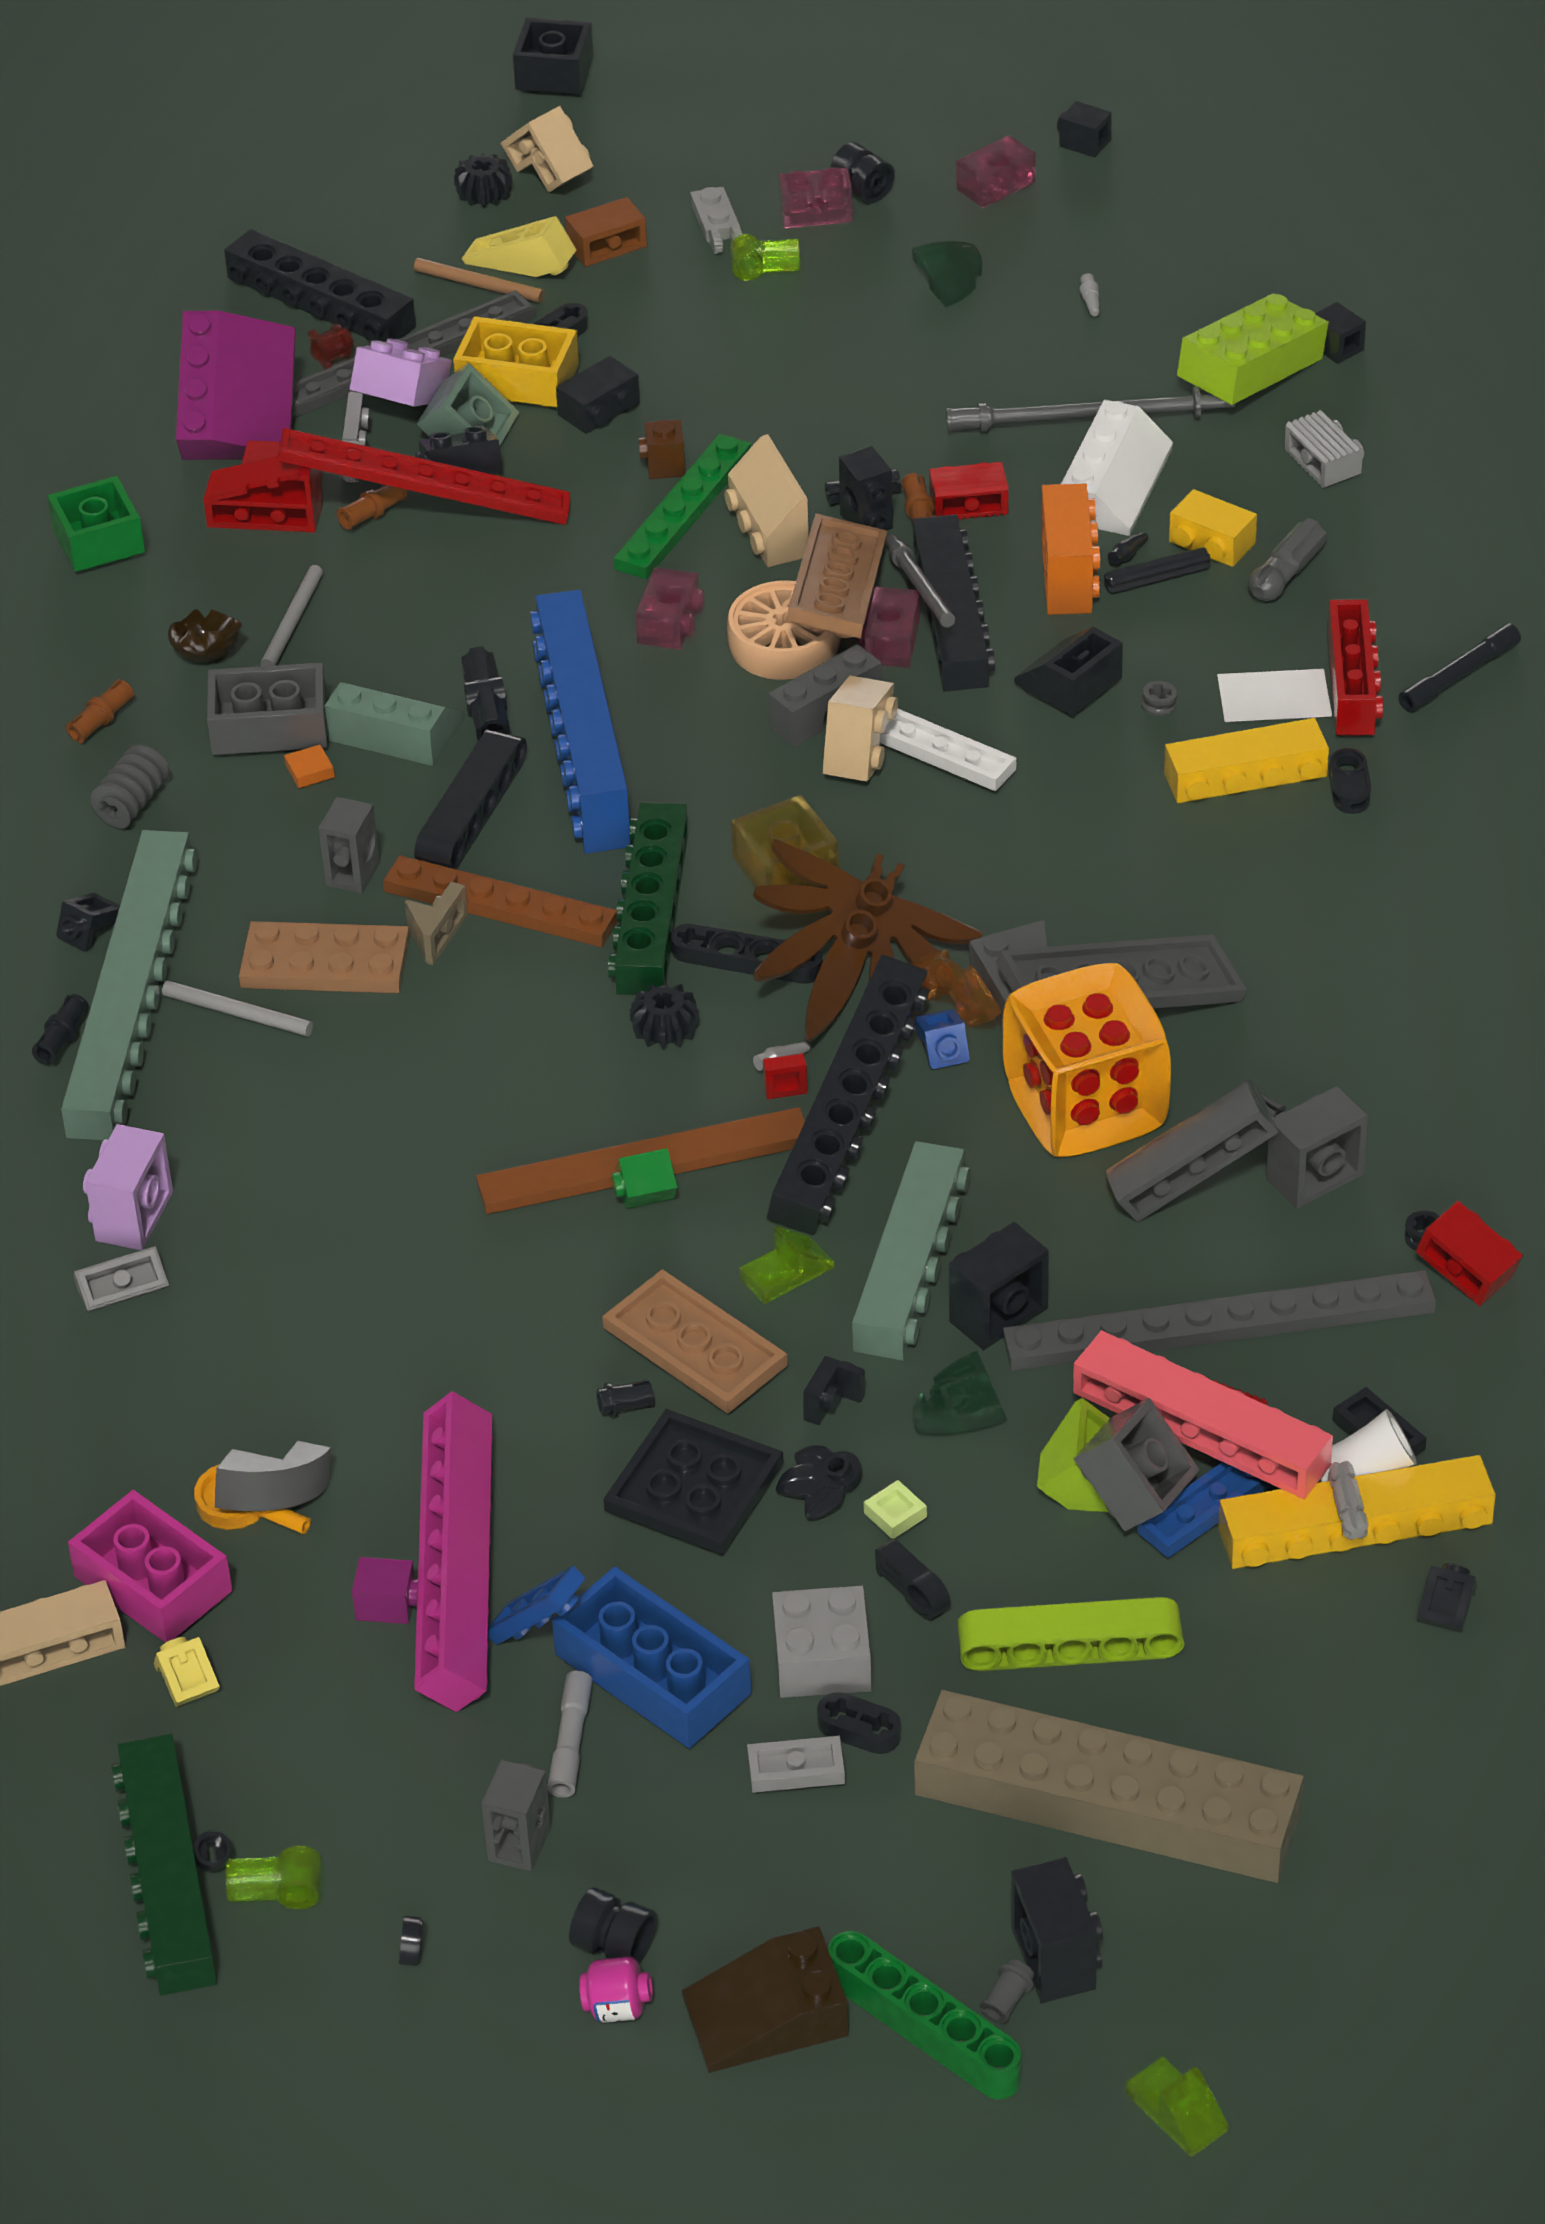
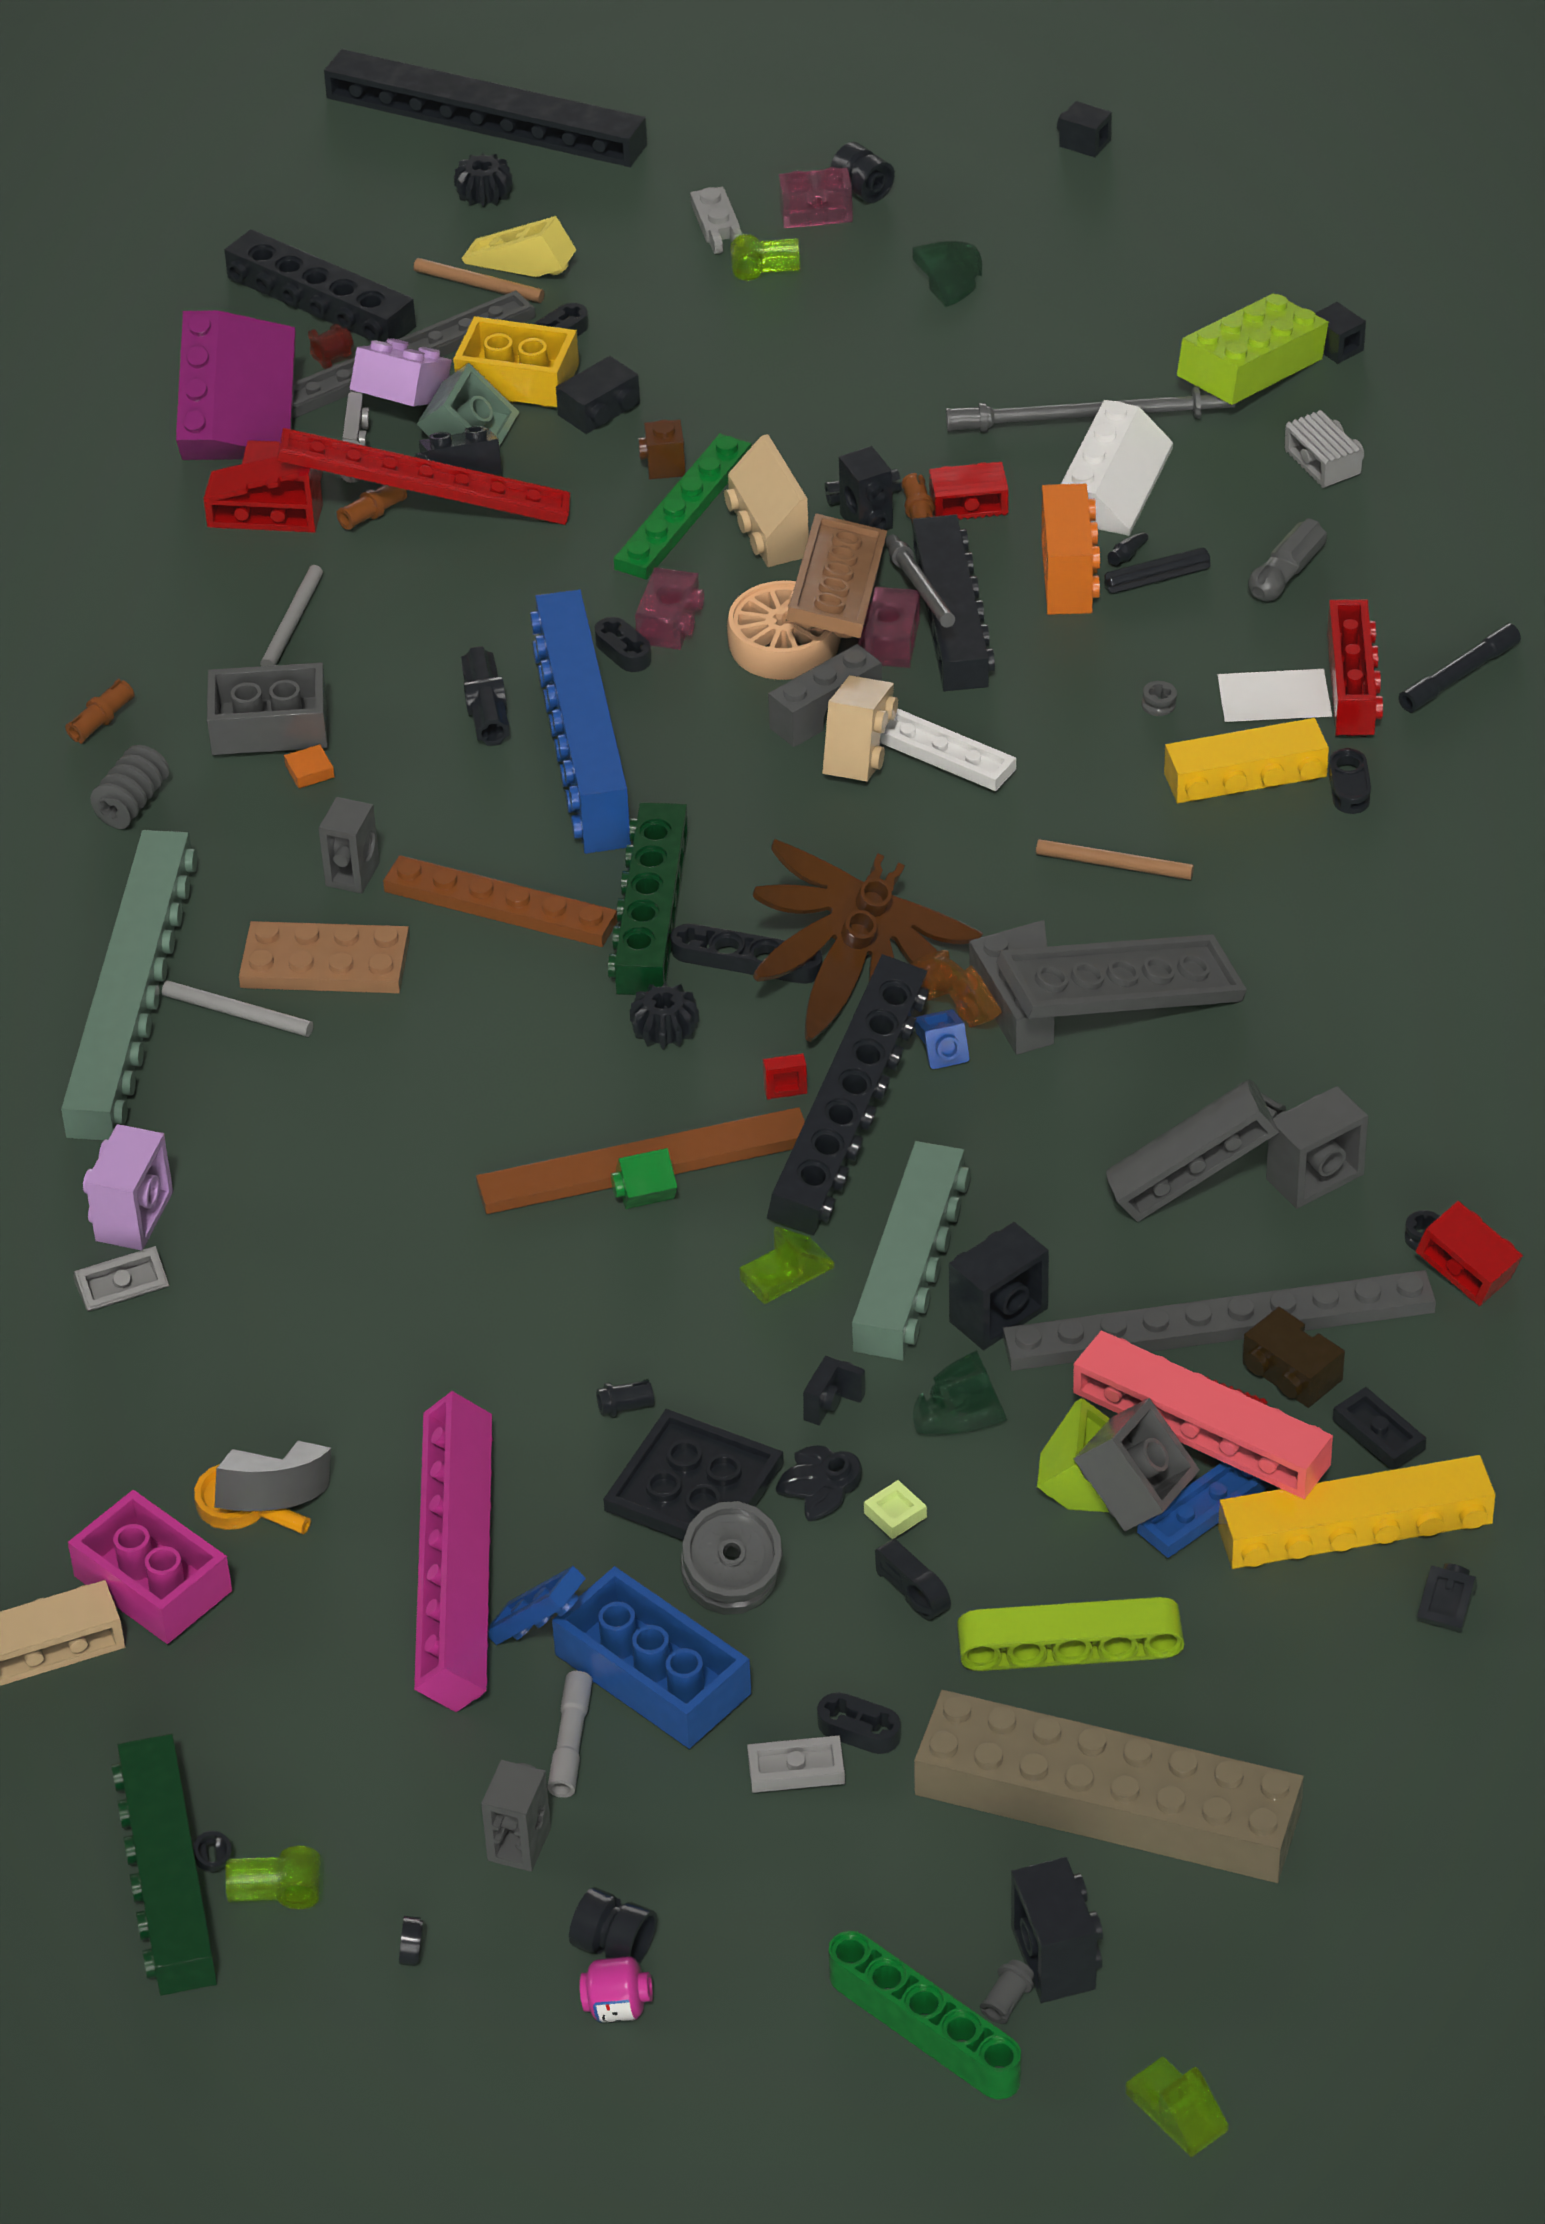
black pin [32,994,89,1065] -> none
green brick [47,476,145,572] -> none
black bracket [56,892,120,951] -> none
light yellow bracket [154,1637,220,1707] -> none
dark brown hair [167,609,242,663] -> none
sand green slope [324,682,464,766] -> none
magenta brick [352,1557,418,1624] -> none
dark tan slope [405,882,468,965] -> none
black beam [414,729,527,869] -> none
tan brick [501,106,594,193] -> none
black brick [513,18,594,95] -> none
dark orange brick [565,197,647,267] -> none
medium nougat plate [602,1269,788,1414] -> none
dark brown slope [682,1926,848,2073] -> none
clear yellow brick [731,795,839,886] -> none
light grey piece [753,1041,811,1071] -> none
light grey brick [772,1586,871,1698] -> none
clear pink brick [956,135,1036,208] -> none
light orange piece [1003,963,1171,1157] -> none
black slope [1014,627,1123,716] -> none
light grey piece [1080,273,1099,317] -> none
yellow brick [1169,489,1257,567] -> none
white plant [1321,1409,1417,1482] -> none
light grey axle [1329,1461,1369,1540] -> none
none -> black brick [324,49,647,167]
none -> black beam [595,617,651,672]
none -> dark grey wheel [681,1501,782,1615]
none -> medium nougat bar [1036,839,1194,880]
none -> dark brown brick [1243,1306,1345,1408]

